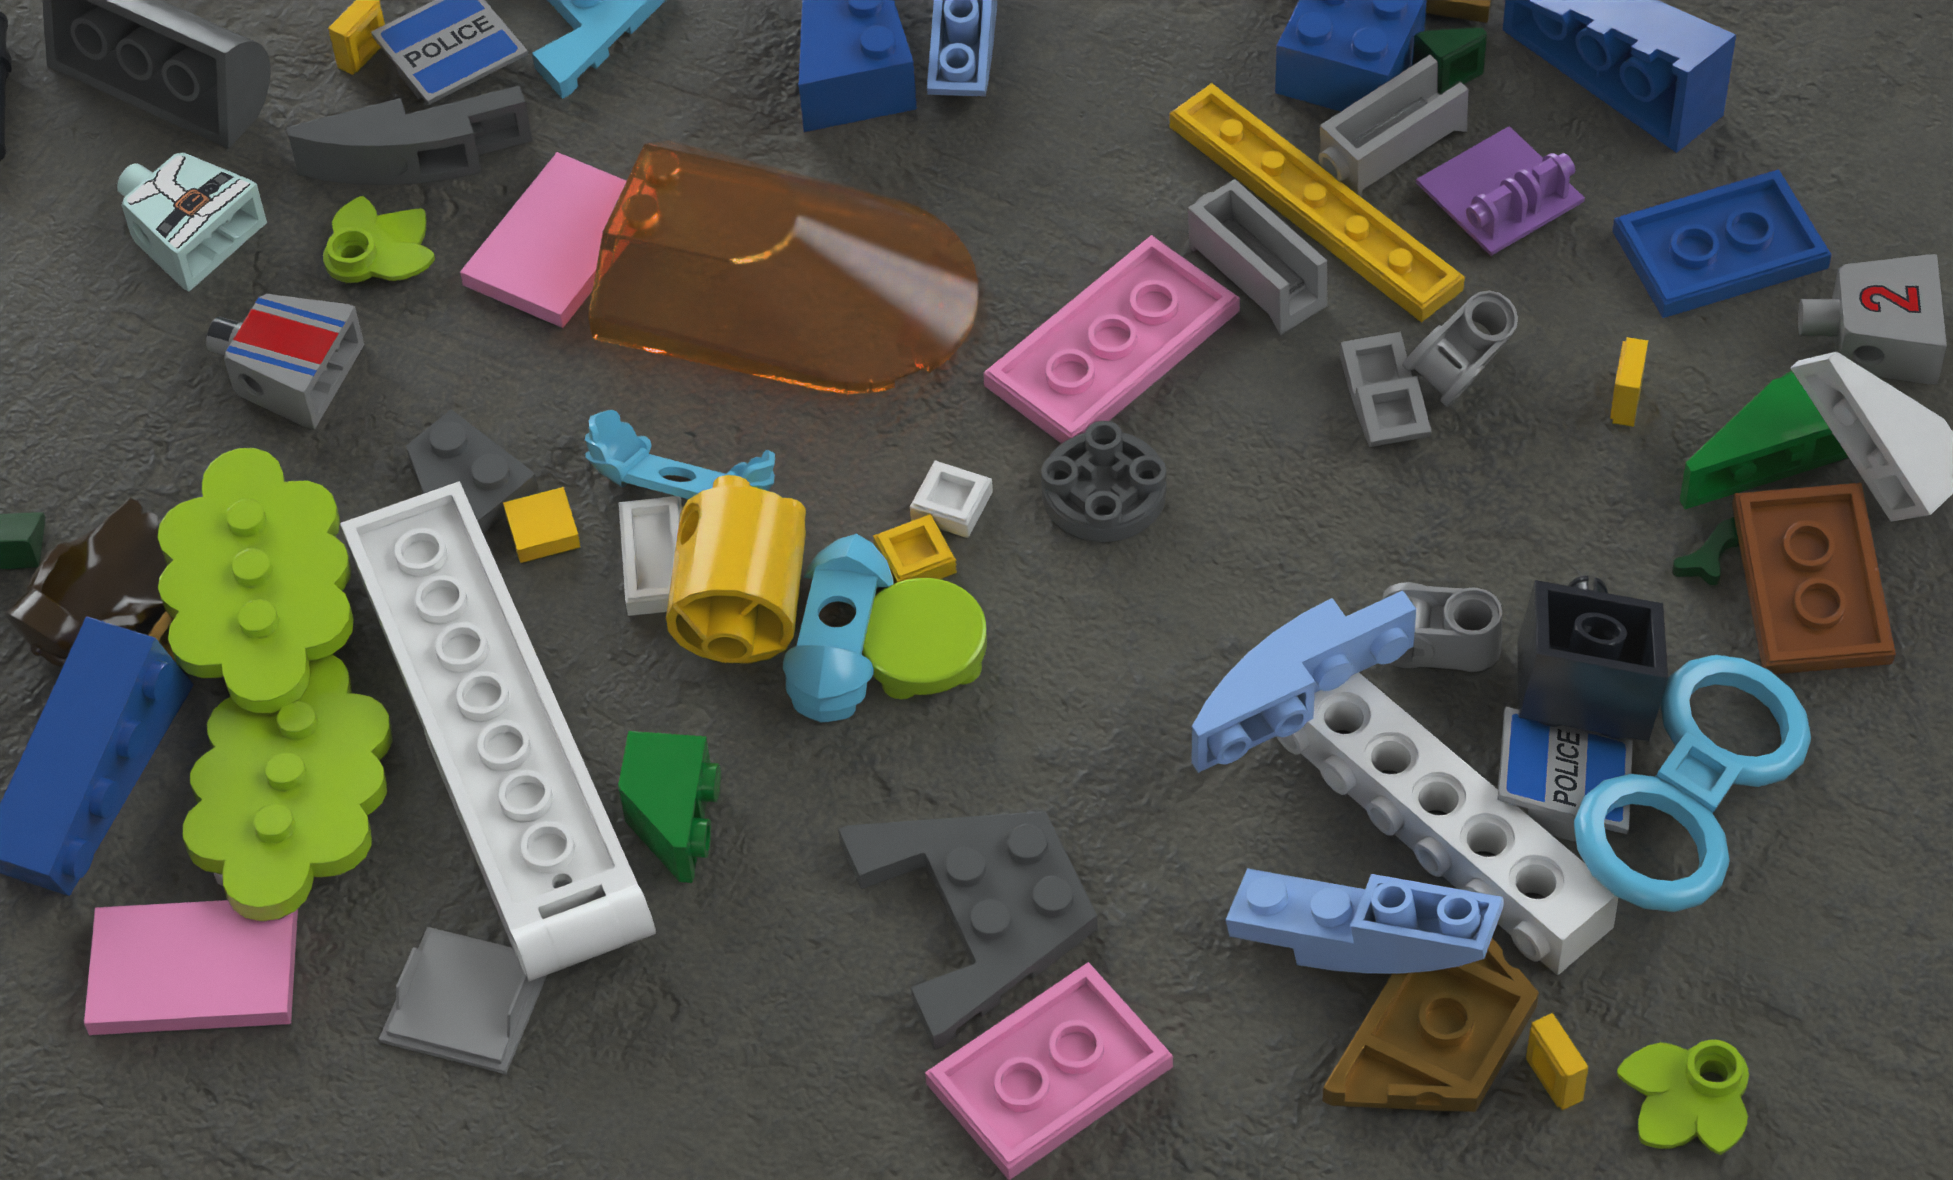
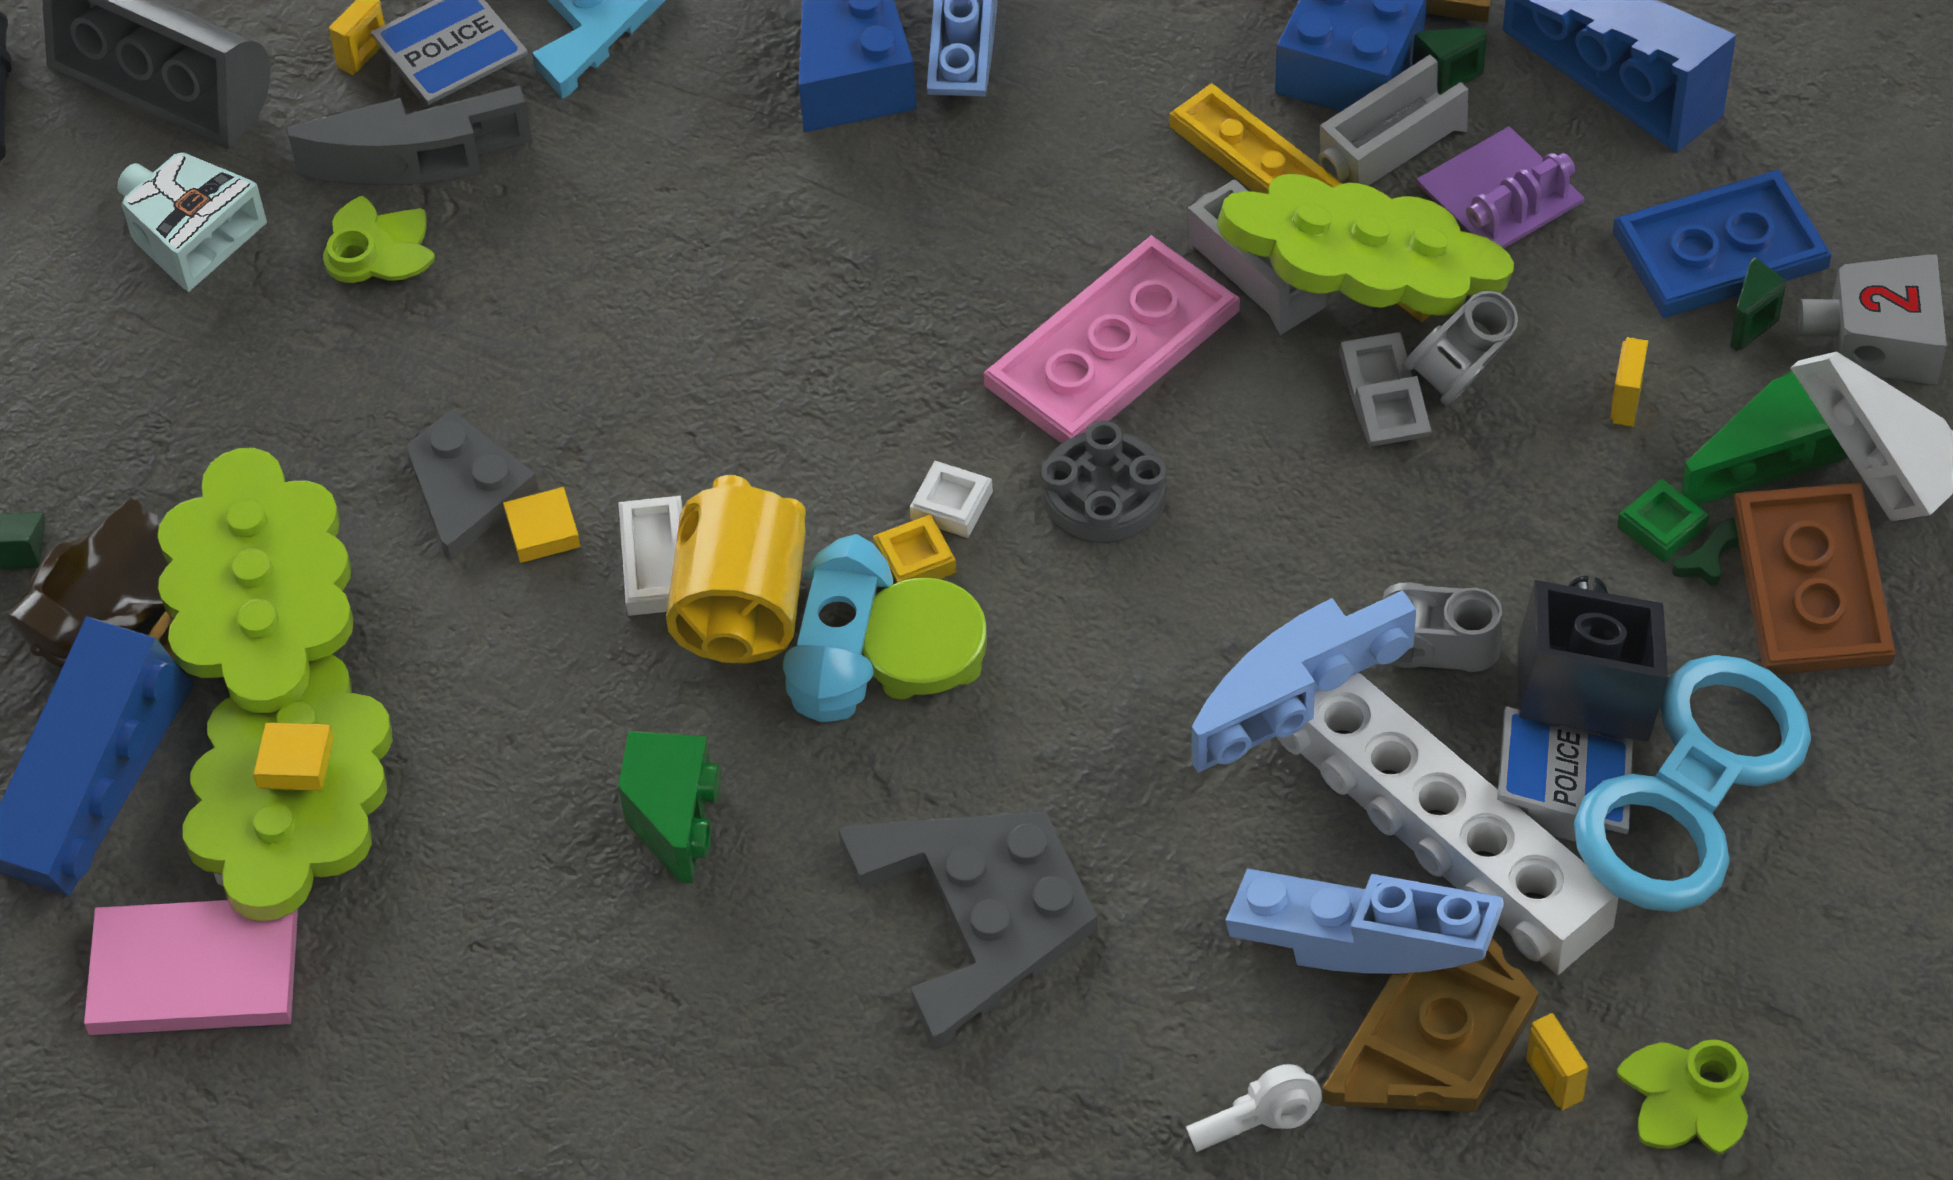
light grey torso [206,294,364,430] -> none
white hinge [340,481,656,982] -> none
light grey piece [379,927,547,1074] -> none
bright pink tile [460,152,658,328] -> none
medium azure piece [585,410,775,499] -> none
clear orange windscreen [588,140,979,394] -> none
bright pink tile [925,962,1173,1180] -> none
none -> yellow tile [253,723,334,791]
none -> white plate [1186,1064,1322,1152]
none -> lime plate [1217,174,1514,316]
none -> green tile [1617,479,1709,563]
none -> dark green slope [1730,257,1786,351]

